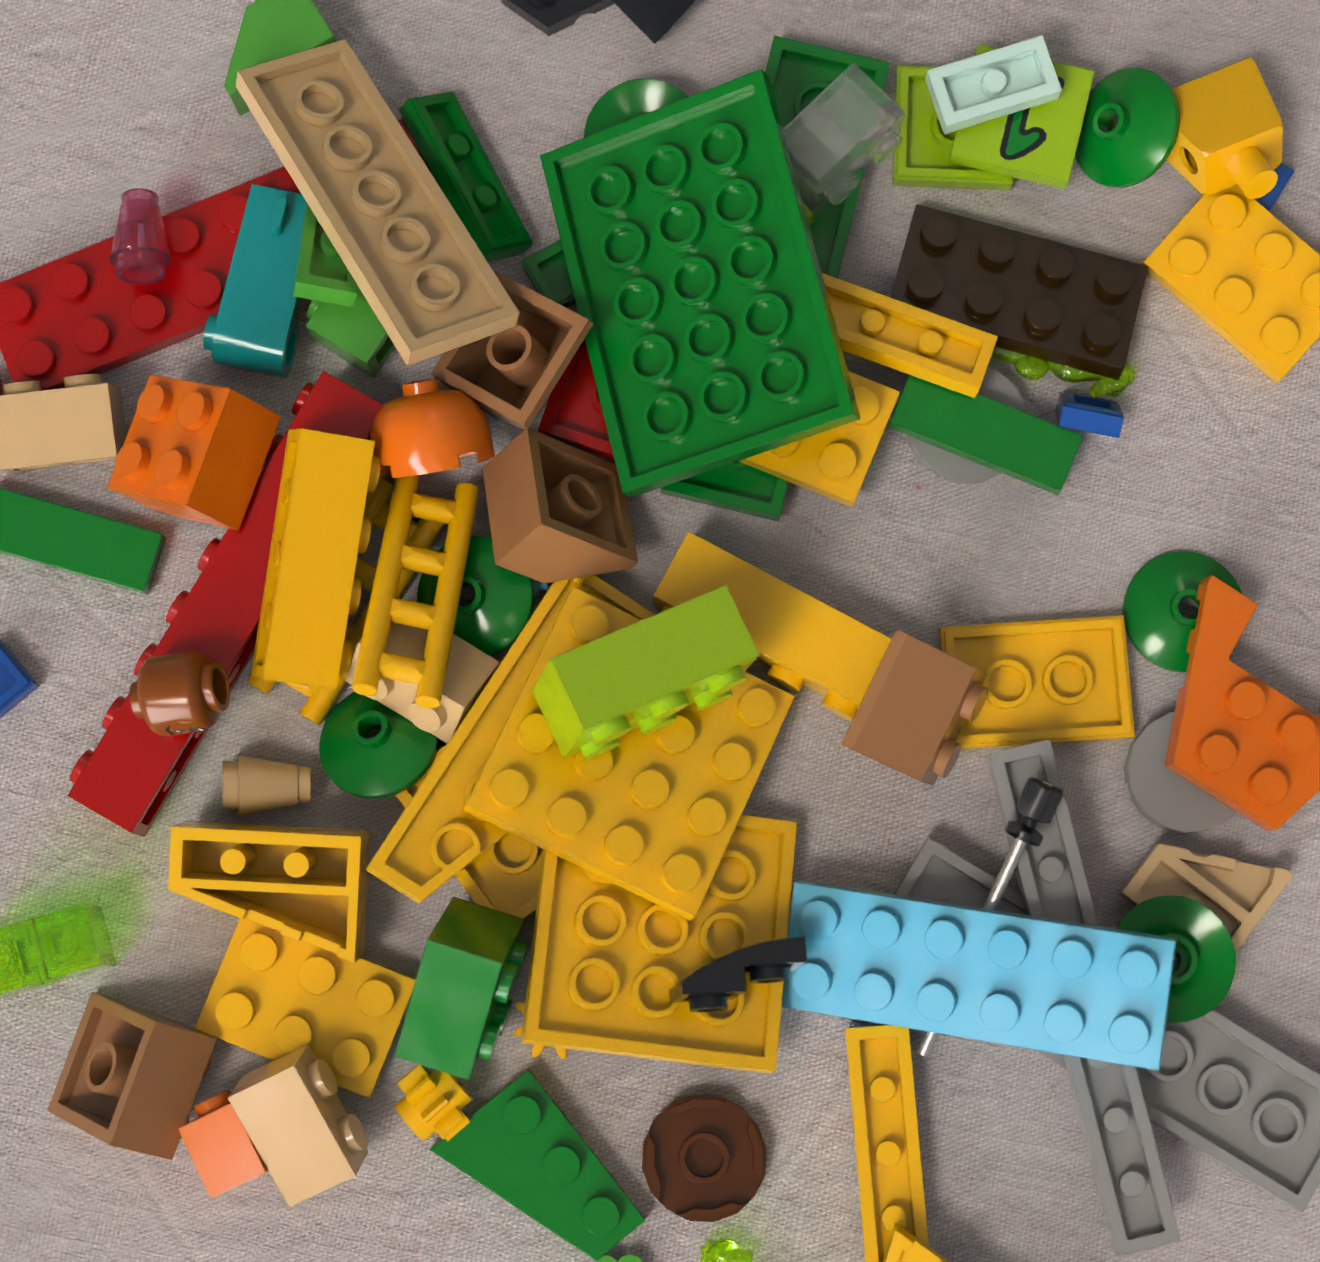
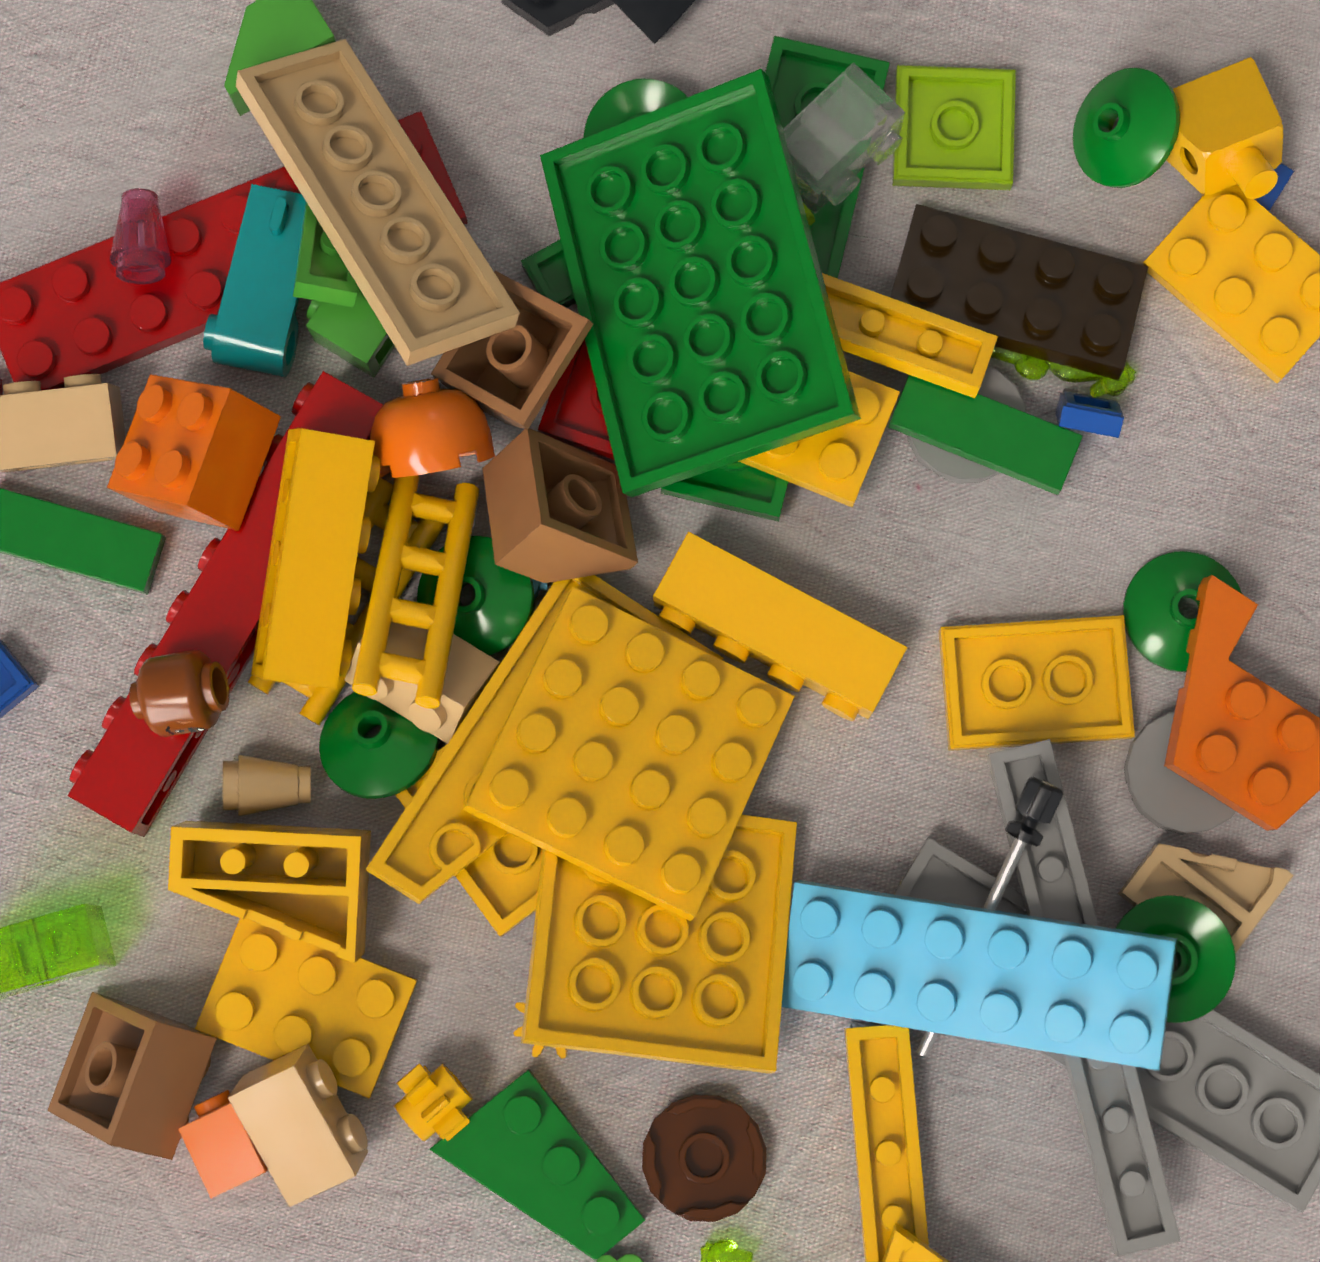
green brick [395,897,529,1080] -> none
green tile [399,92,534,262] -> none
lime brick [532,585,760,760] -> none
black slope [669,937,807,1013] -> none
medium nougat slope [841,629,988,786] -> none
light aqua plate [925,35,1062,134] -> none
lime tile [949,44,1095,190] -> none

